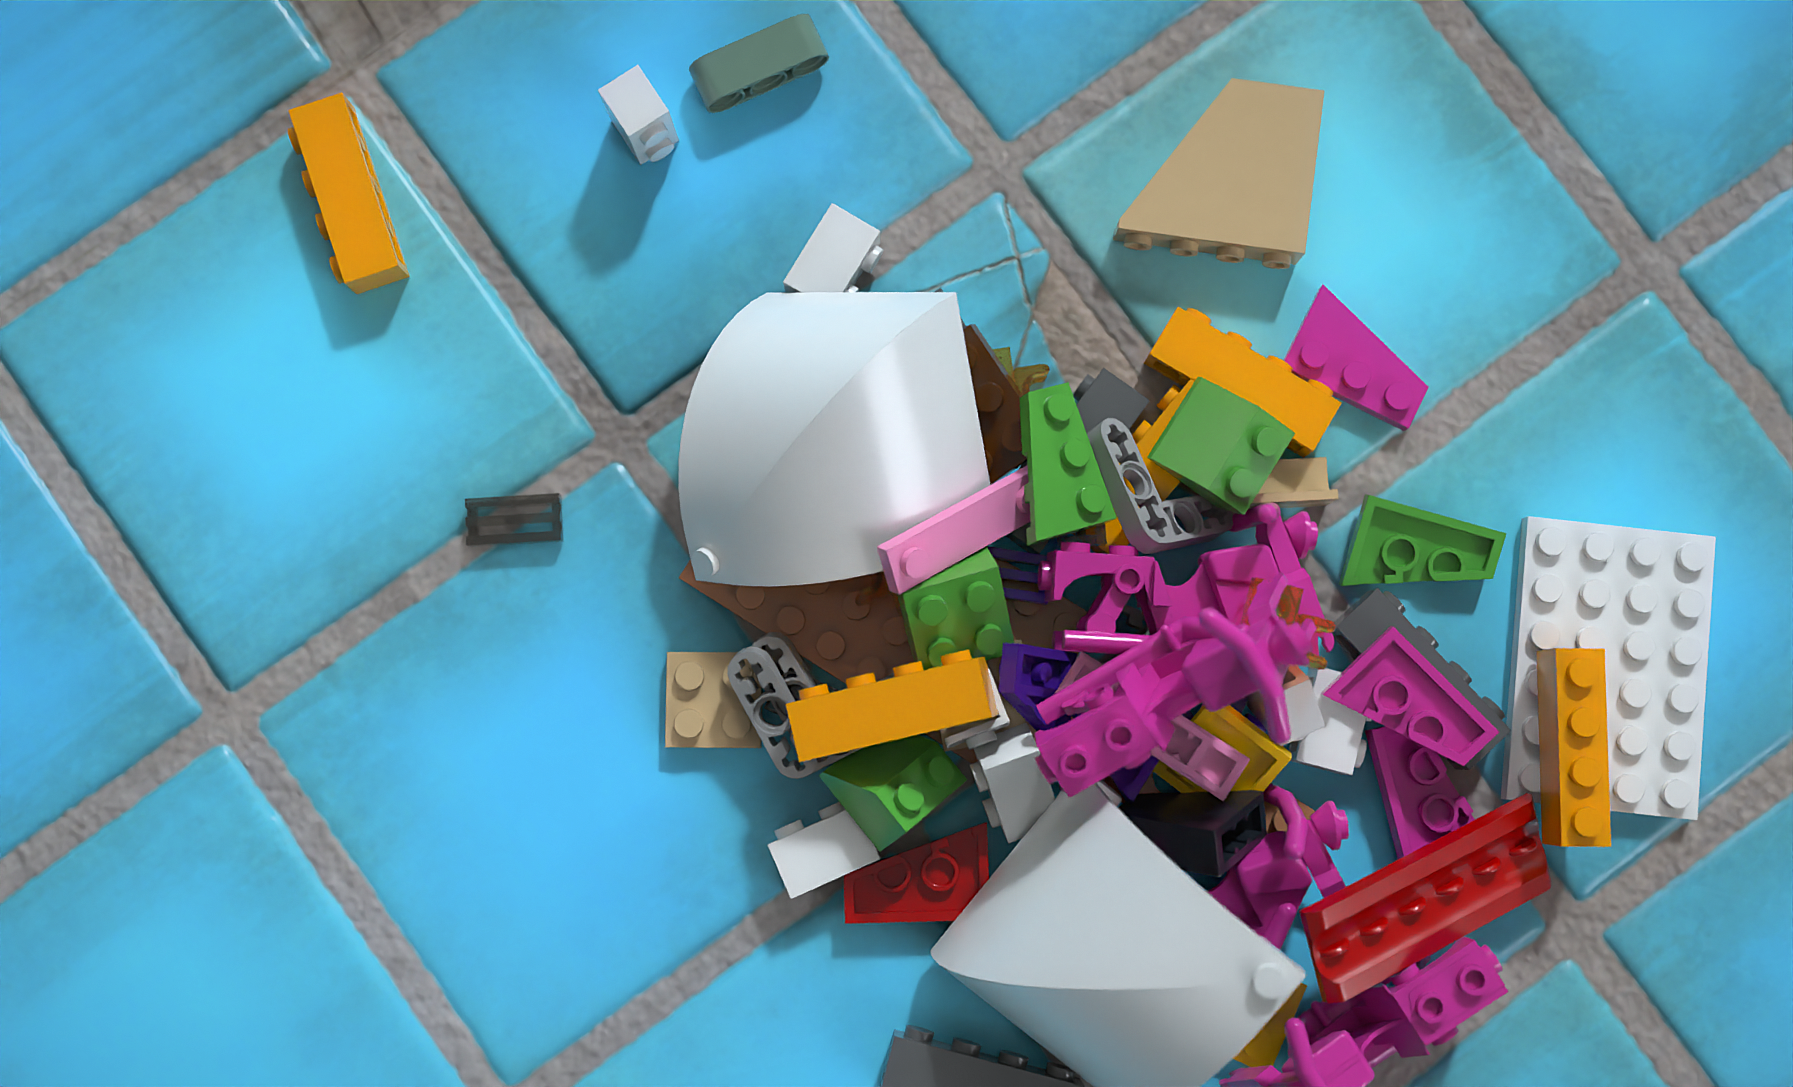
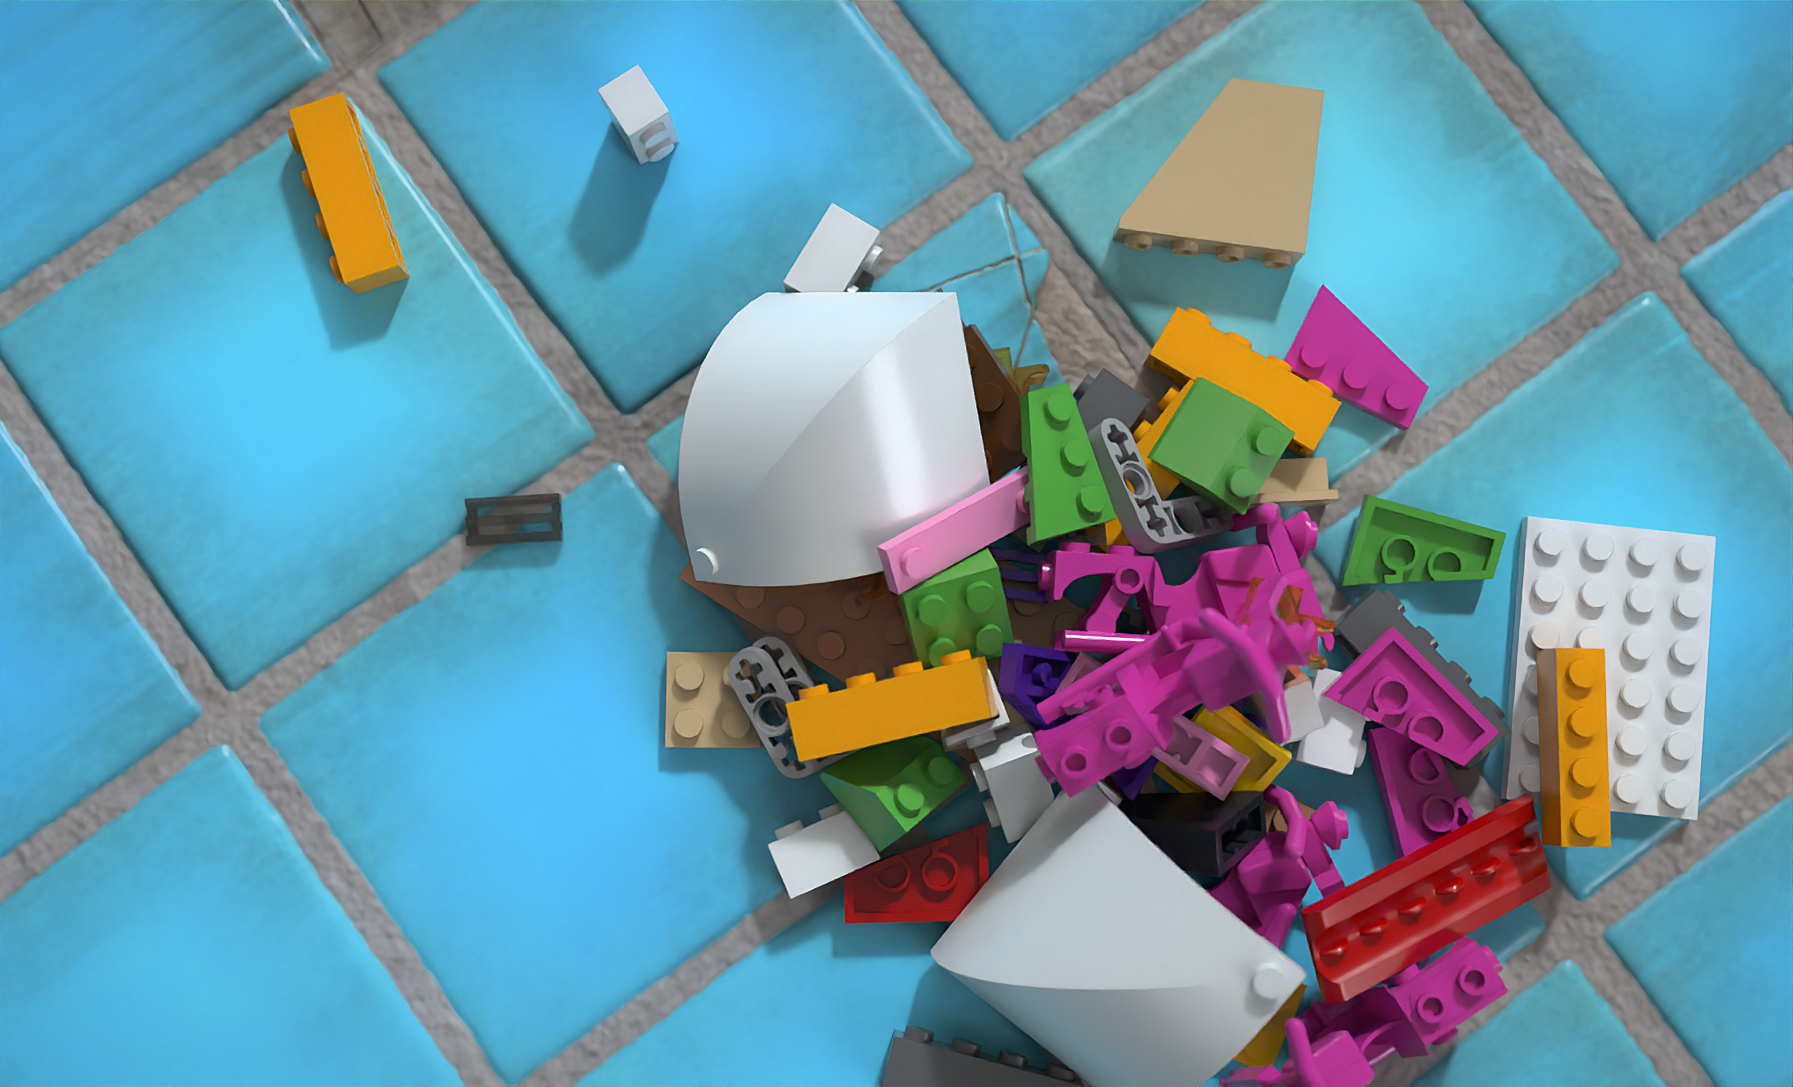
sand green beam [689,14,829,113] -> none

